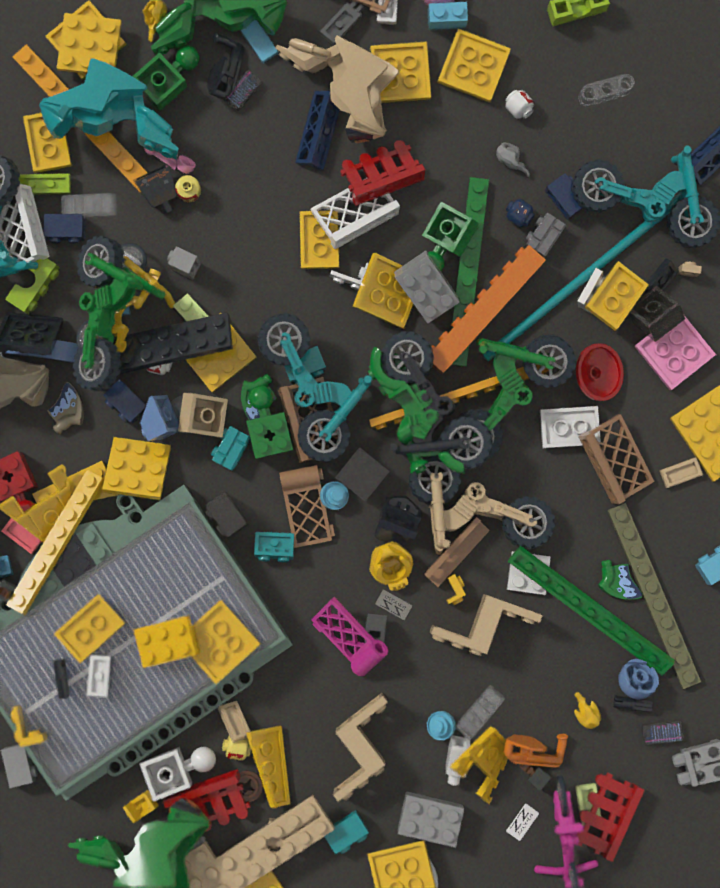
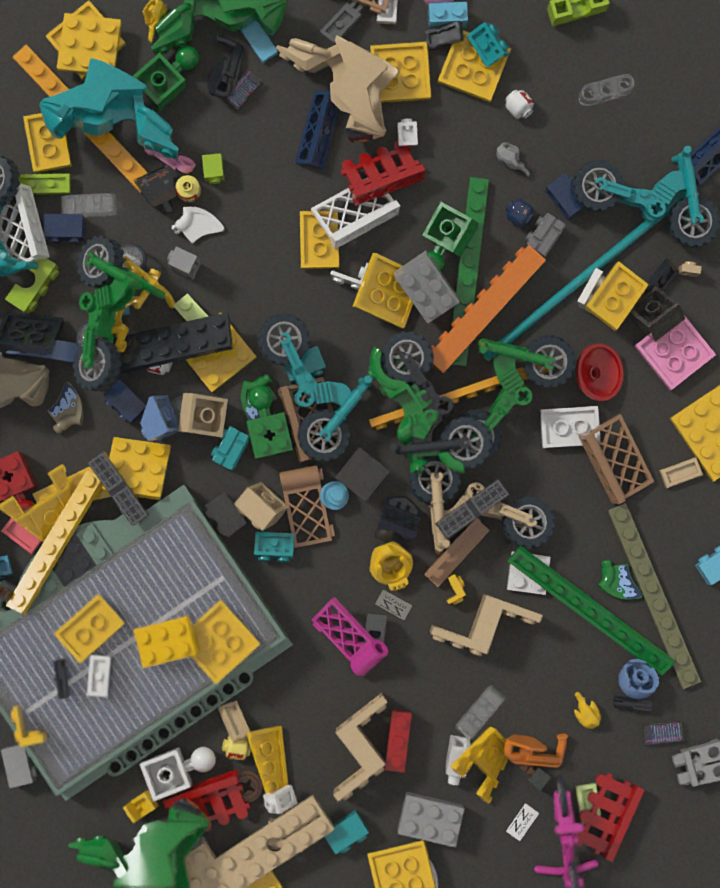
medium azure plate [427,711,456,740] -> none
none -> tile [87,451,149,526]
none -> white arm [172,207,224,243]
none -> lime brick [202,153,225,184]
none -> tan brick [234,482,289,531]
none -> white bracket [263,785,298,814]
none -> red brick [385,709,412,772]
none -> white bracket [397,119,418,147]
none -> black plate [425,21,464,51]
none -> tile [435,479,510,539]
none -> teal bracket [467,22,510,68]

